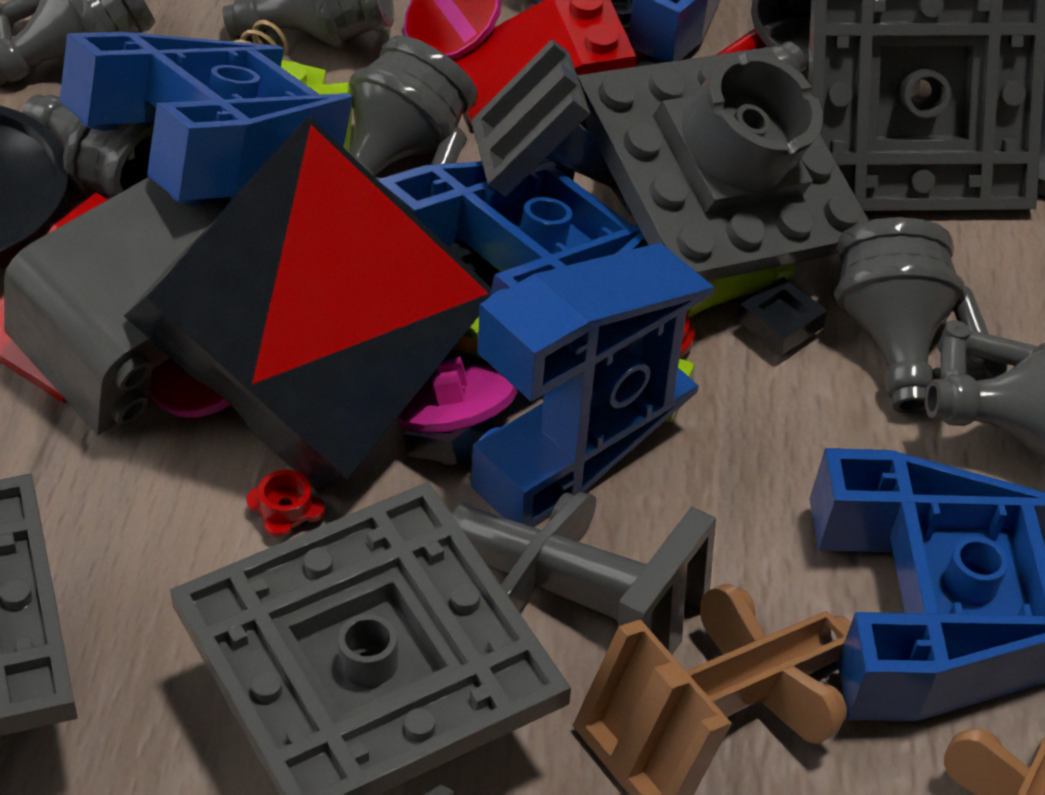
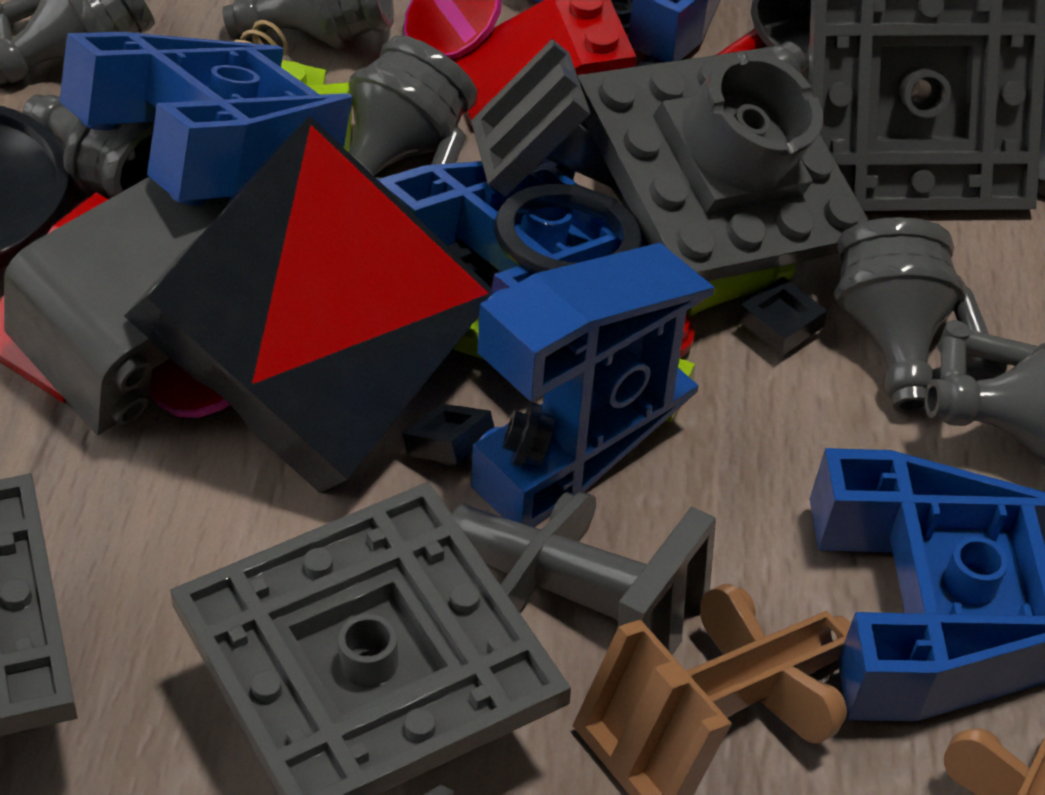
red plate [246,469,325,538] -> none
dark pink piece [395,356,517,433] -> none
none -> black piece [494,184,642,274]
none -> black plate [502,402,556,469]

